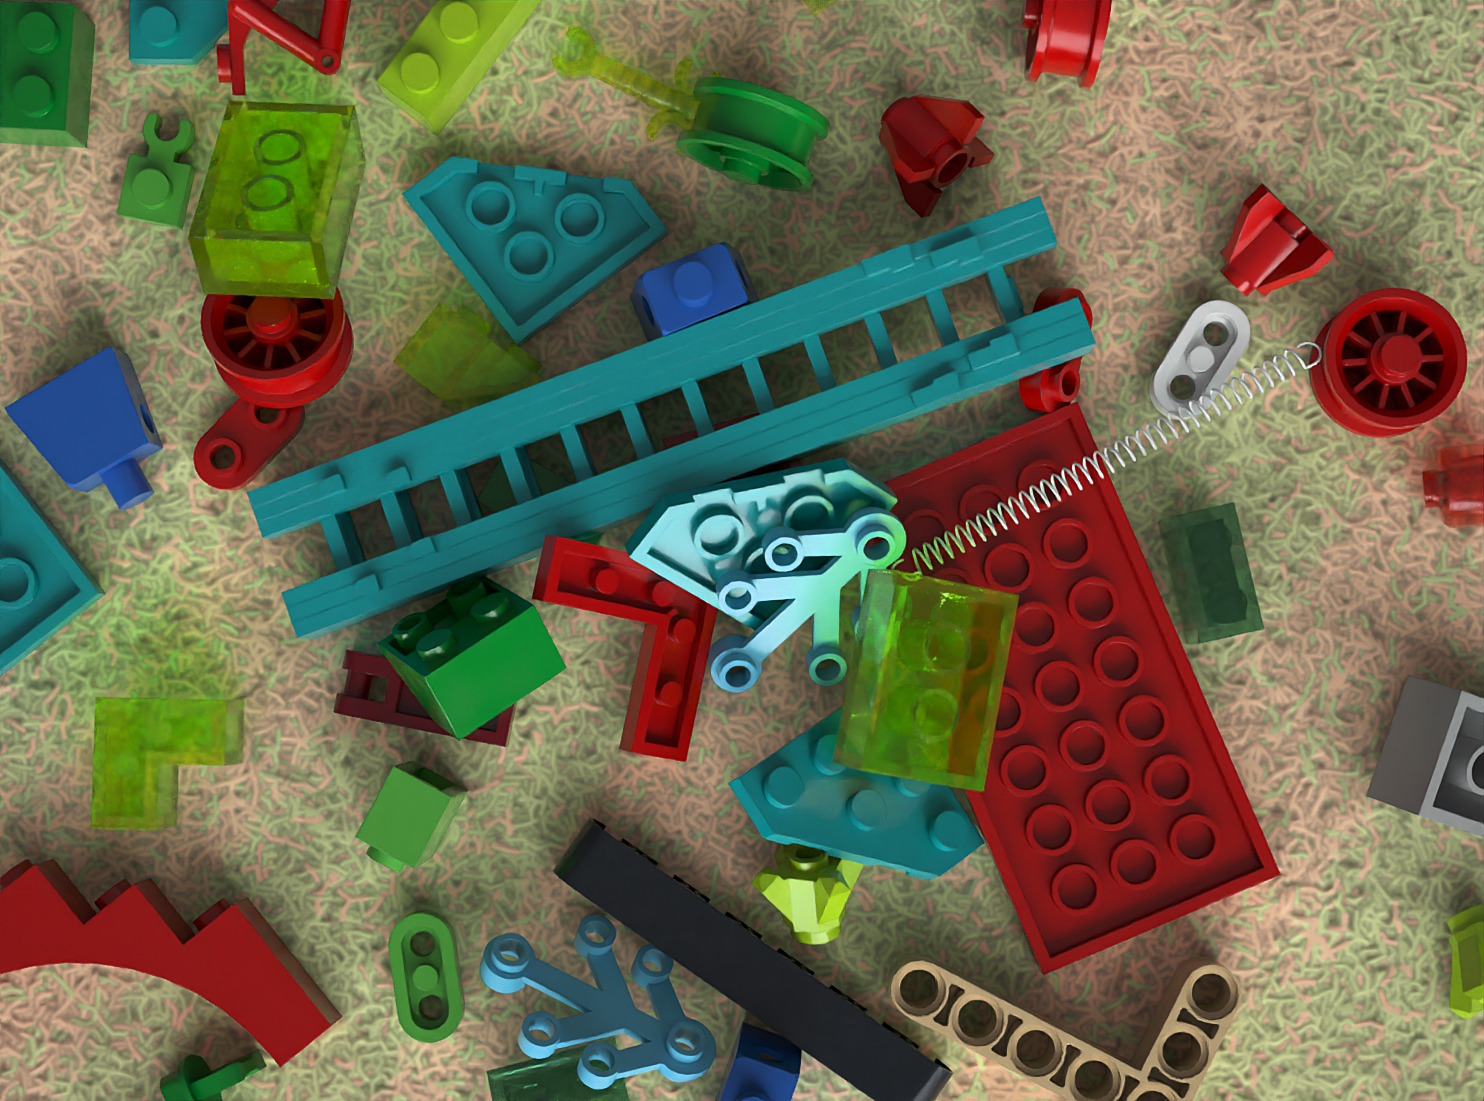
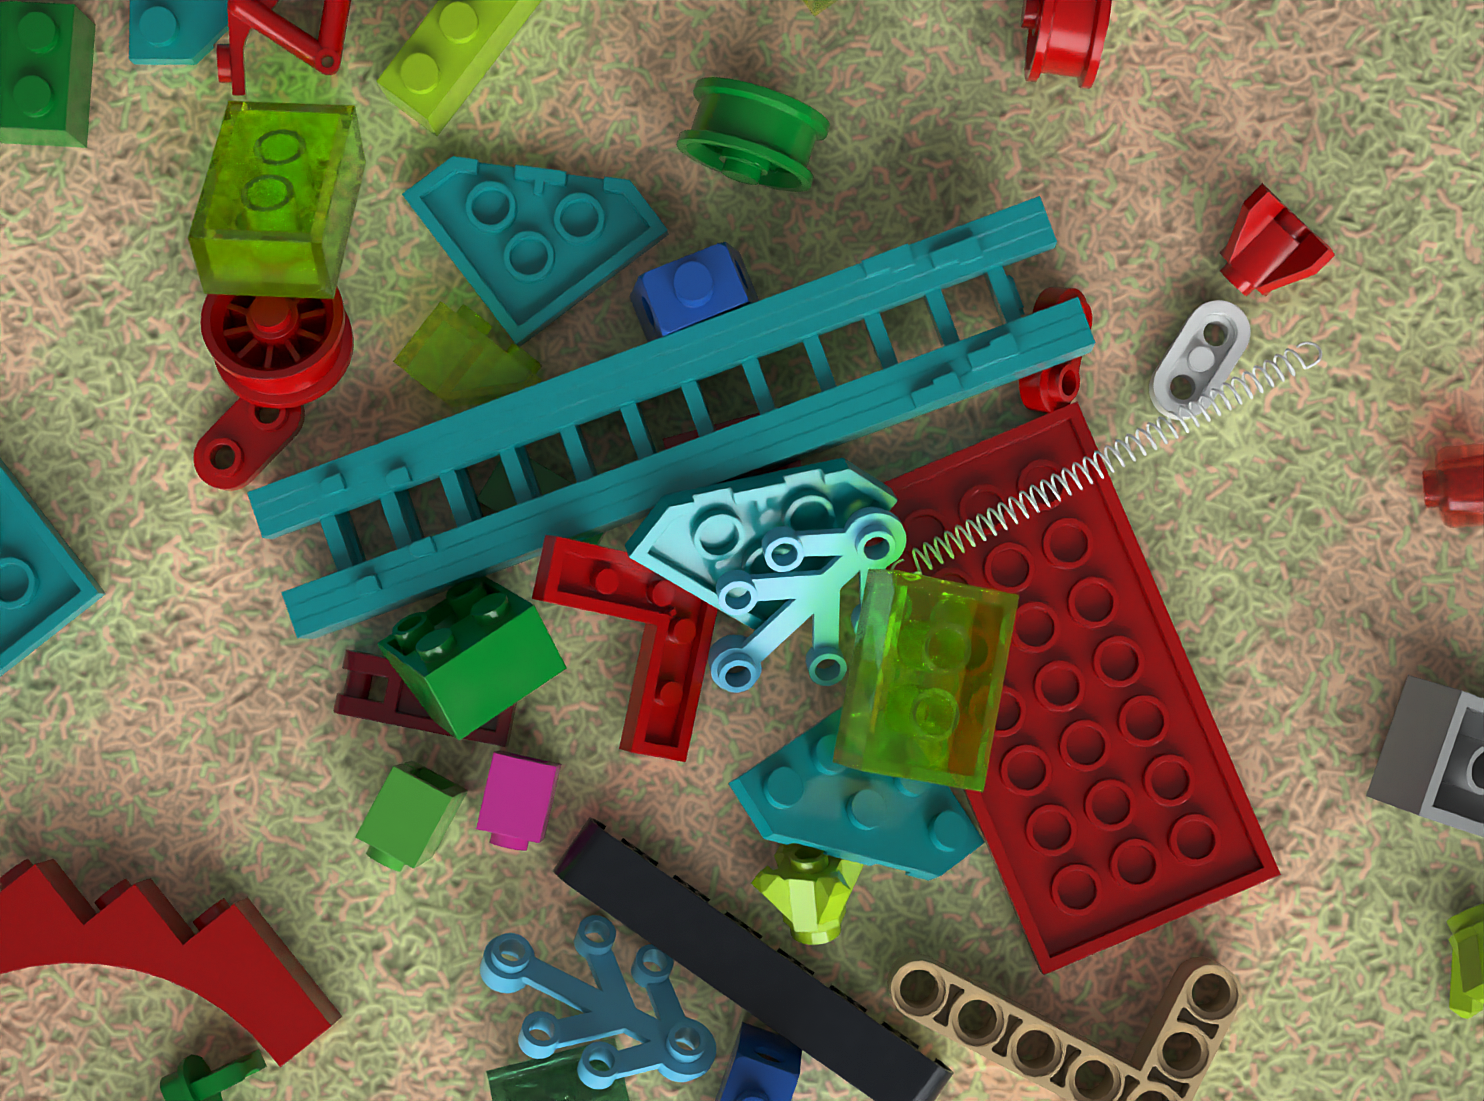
blue torso [5,346,163,510] -> none
clear neon green brick [91,696,245,831] -> none
bright green plate [117,113,196,230] -> none
bright green plate [388,910,465,1043] -> none
clear neon green bar [551,26,721,157] -> none
red brick [879,94,994,218] -> none
clear green brick [1157,502,1264,644] -> none
red wheel [1309,288,1467,438] -> none
none -> dark pink brick [476,750,562,851]

